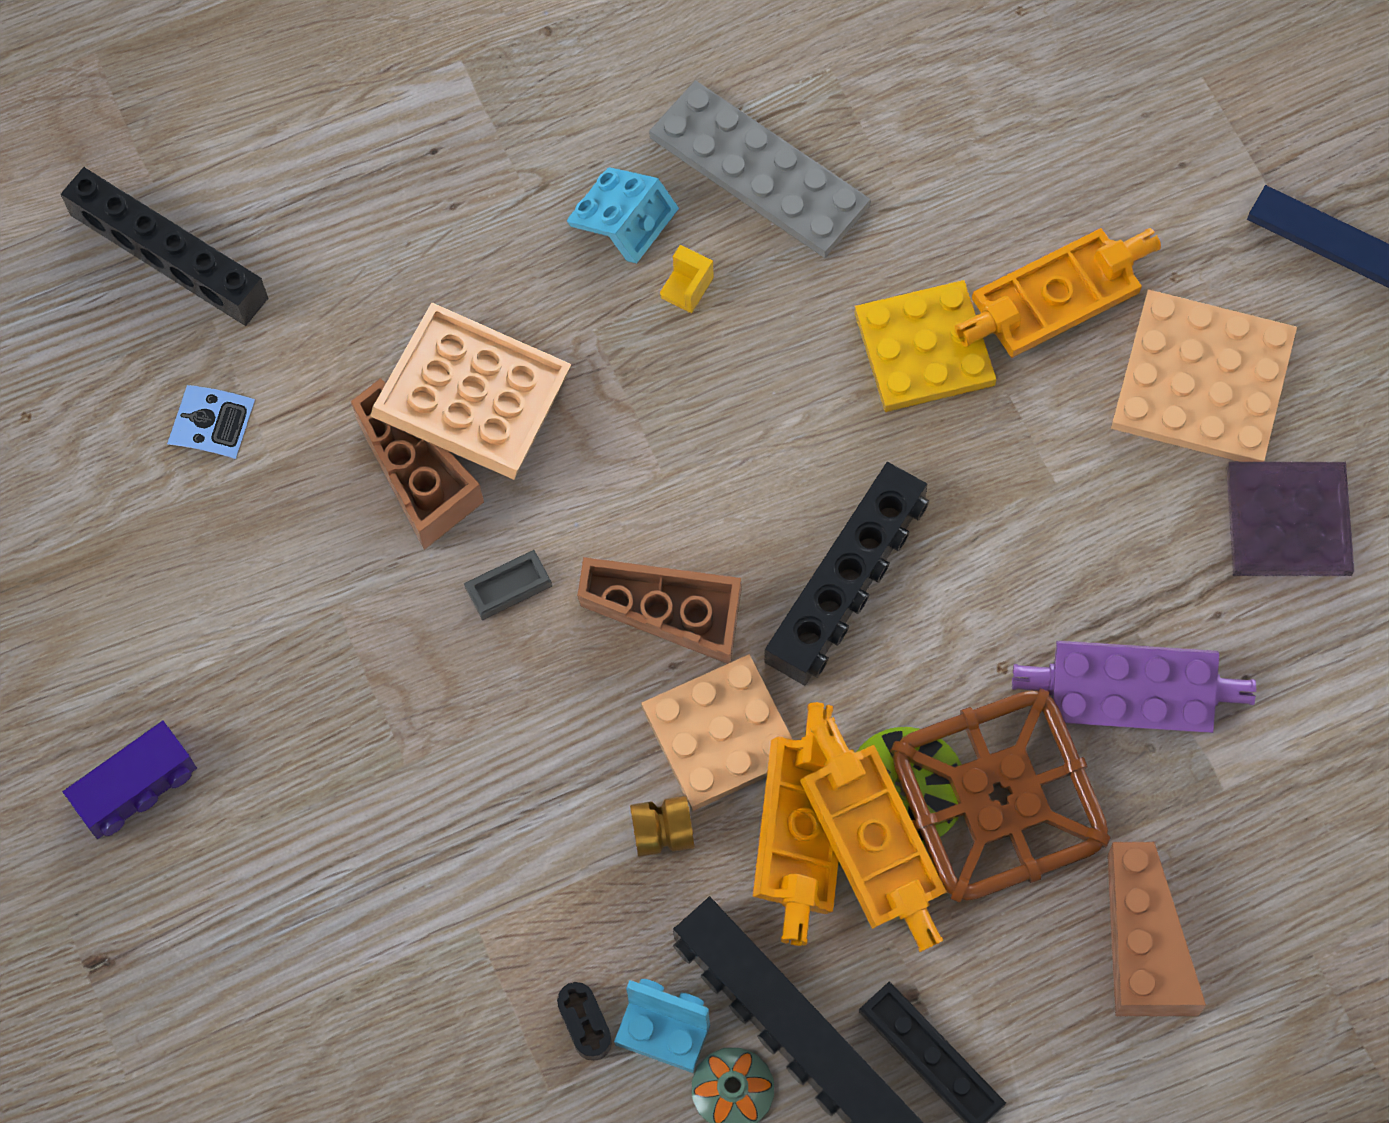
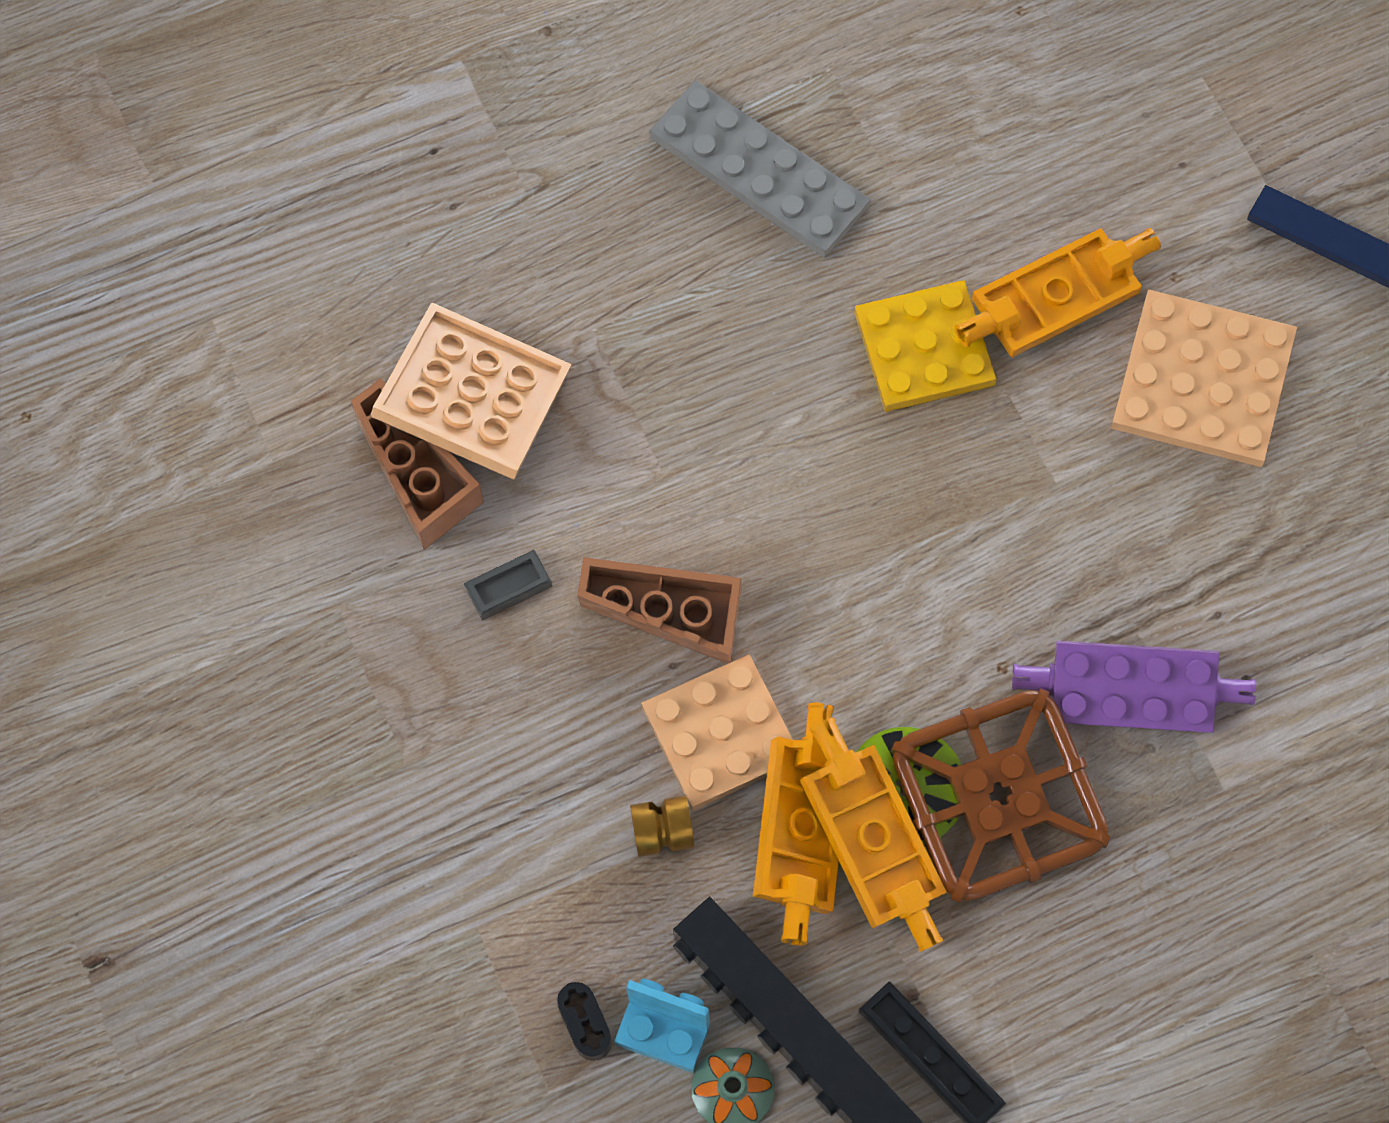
black brick [61,167,269,326] -> none
dark purple brick [62,720,197,840] -> none
sticker [167,385,255,459] -> none
medium azure bracket [567,167,679,264] -> none
yellow panel [660,245,714,313] -> none
black brick [764,461,929,686] -> none
nougat wedge [1107,842,1206,1016] -> none
clear purple plate [1226,462,1354,576] -> none

